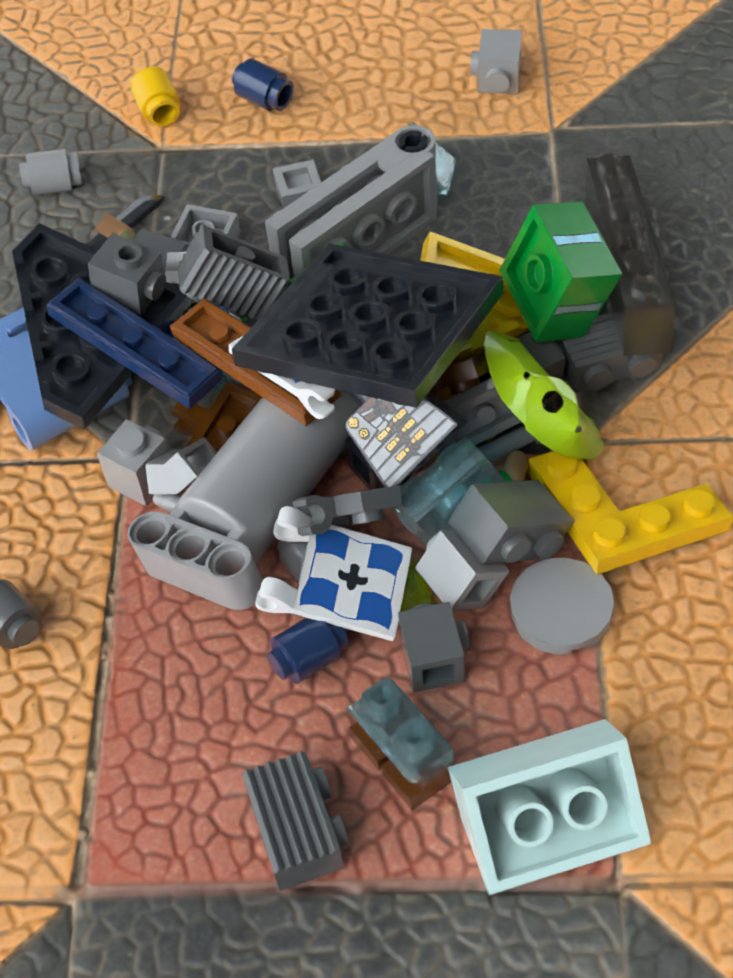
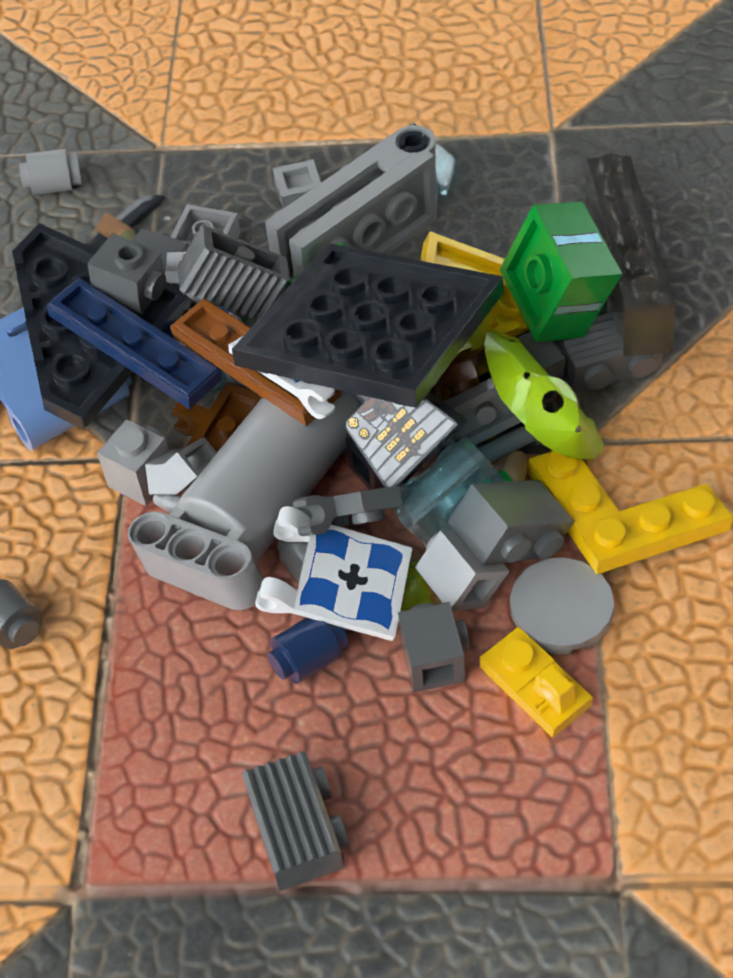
yellow brick [131,66,181,127] -> none
dark blue brick [232,58,294,111] -> none
clear light blue hips [347,678,454,811] -> none
light aqua slope [448,719,652,895] -> none
light grey brick [470,29,522,94] -> none
none -> yellow hinge [480,626,593,738]

